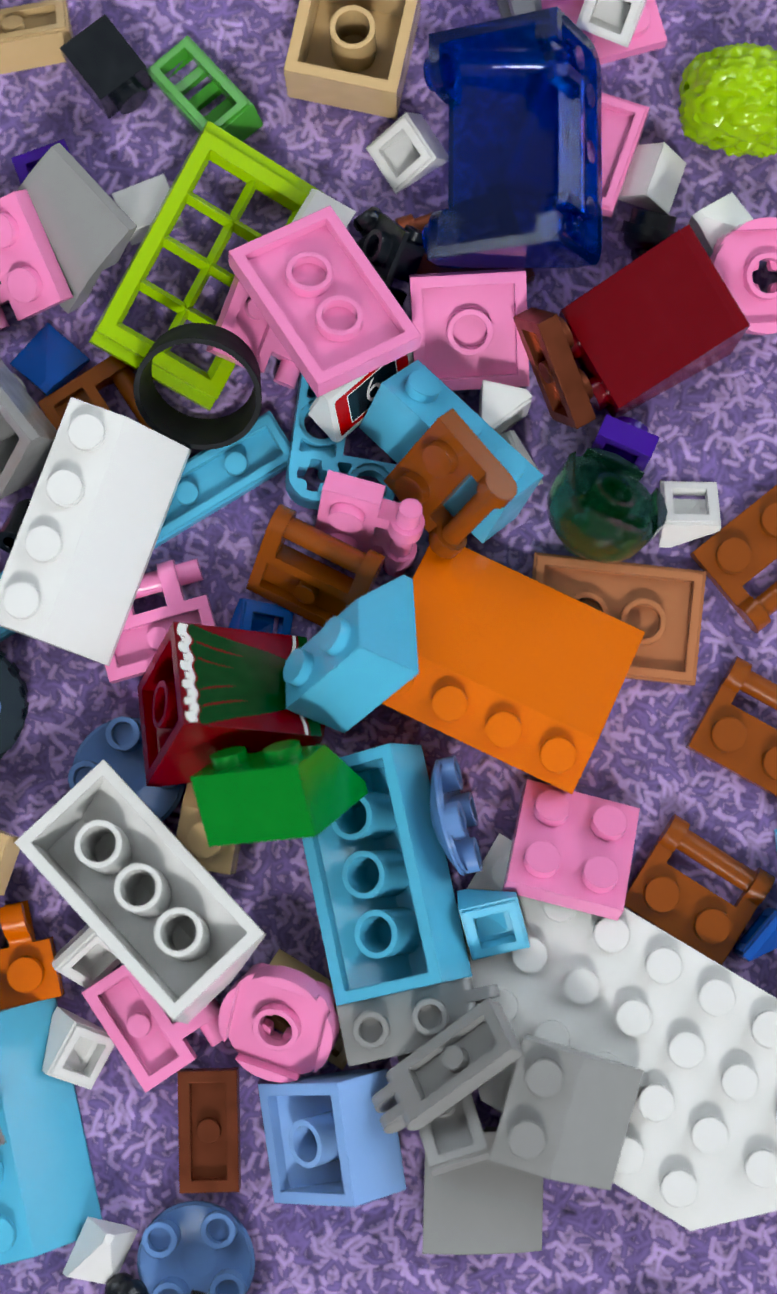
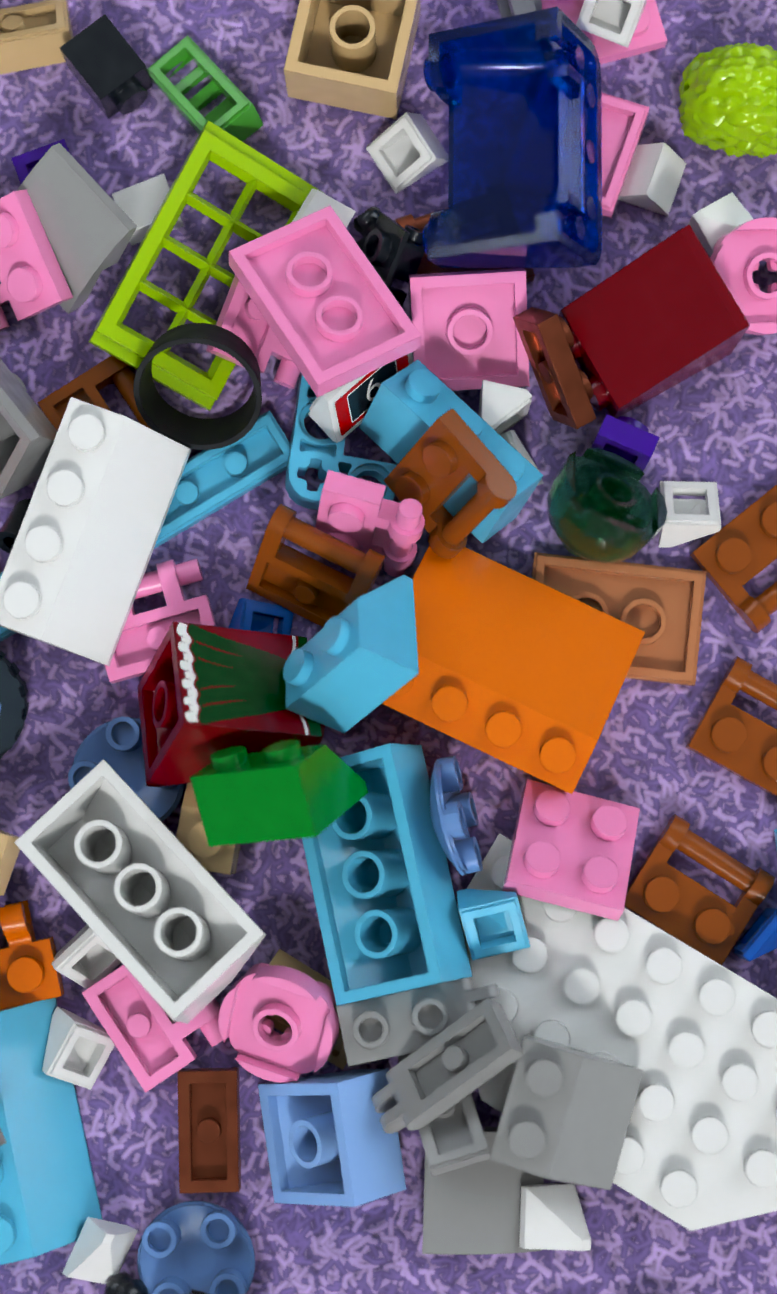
blue slope [10,322,90,397] -> none
black plate [622,207,677,261] -> none
none -> white slope [519,1182,591,1251]

